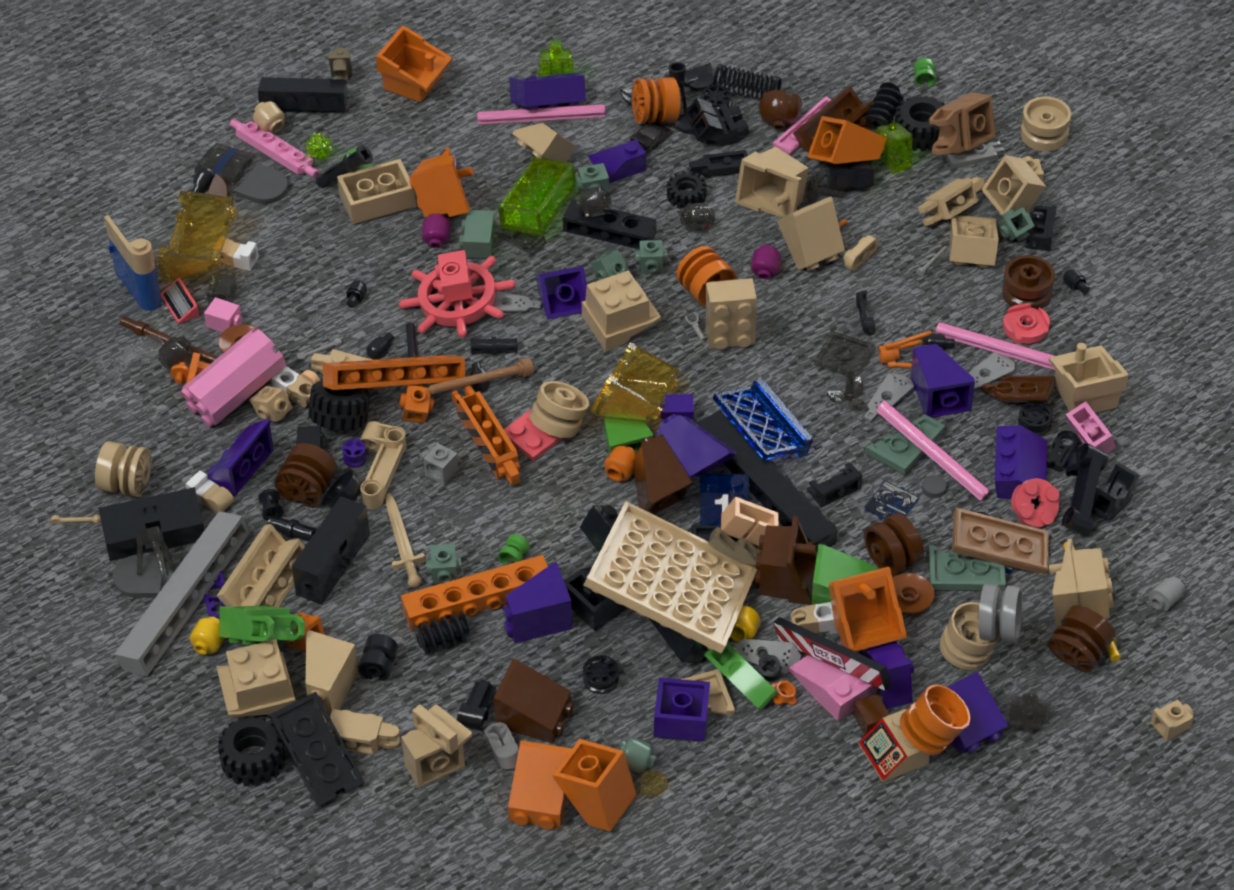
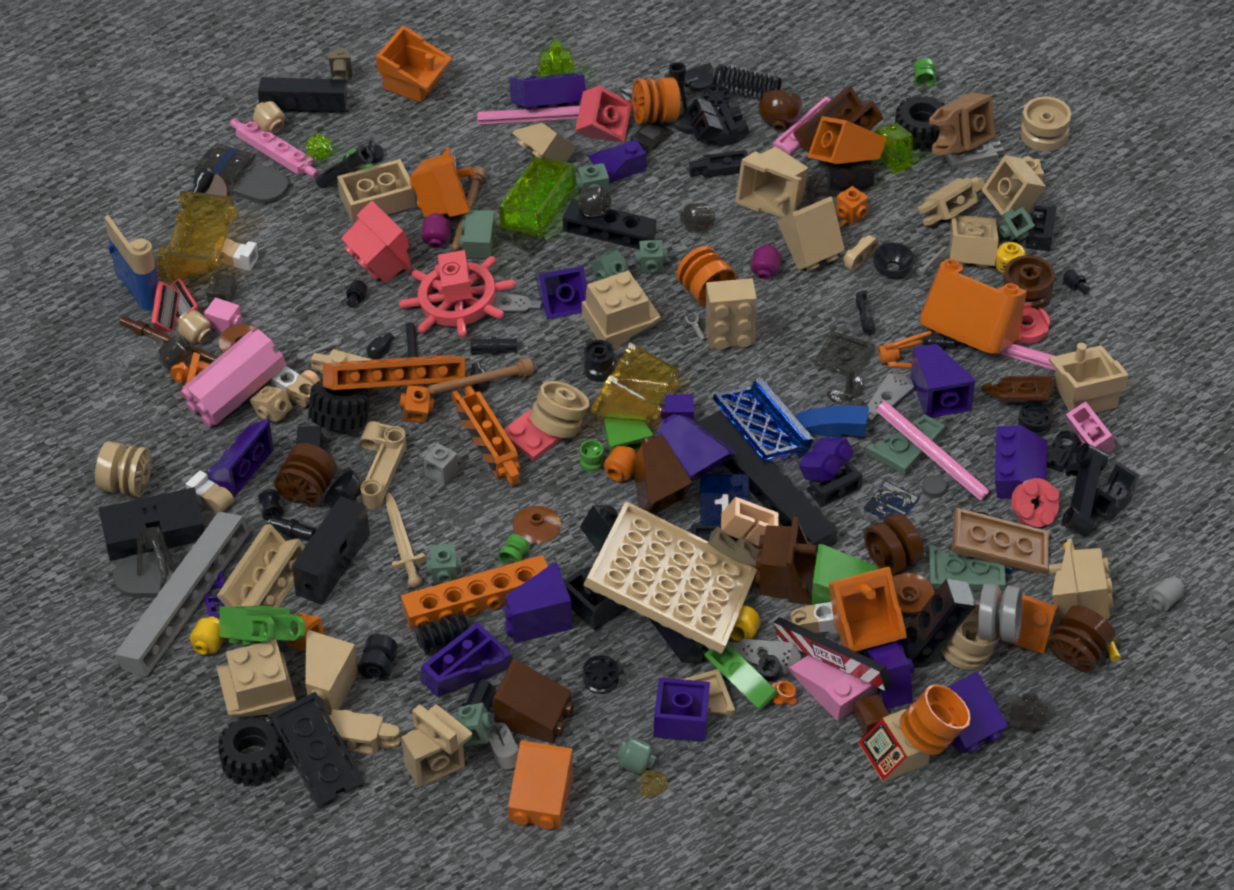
tan hinge [51,514,101,524] -> none
dark purple wheel [342,439,367,468] -> none
orange slope [553,739,636,831] -> none
black tyre [667,171,707,210] -> none
black piece [864,82,904,130] -> none
light grey piece [969,352,1015,390] -> none
tan brick [1151,700,1194,741] -> none
none -> slope [151,281,179,332]
none -> tan head [177,310,212,345]
none -> coral piece [341,200,413,283]
none -> black tile [366,140,384,164]
none -> dark purple wedge [420,622,512,697]
none -> medium nougat piece [452,166,487,251]
none -> sand green brick [456,703,494,747]
none -> dark orange dish [513,506,561,544]
none -> coral slope [575,85,632,142]
none -> bright green wheel [580,440,604,472]
none -> black wheel [584,340,614,382]
none -> blue slope [794,406,869,438]
none -> dark purple brick [799,437,853,481]
none -> orange brick [836,186,868,226]
none -> black piece [873,242,915,277]
none -> black brick [896,579,976,668]
none -> orange windscreen [920,259,1027,354]
none -> yellow head [995,242,1026,274]
none -> orange plate [1000,595,1058,654]

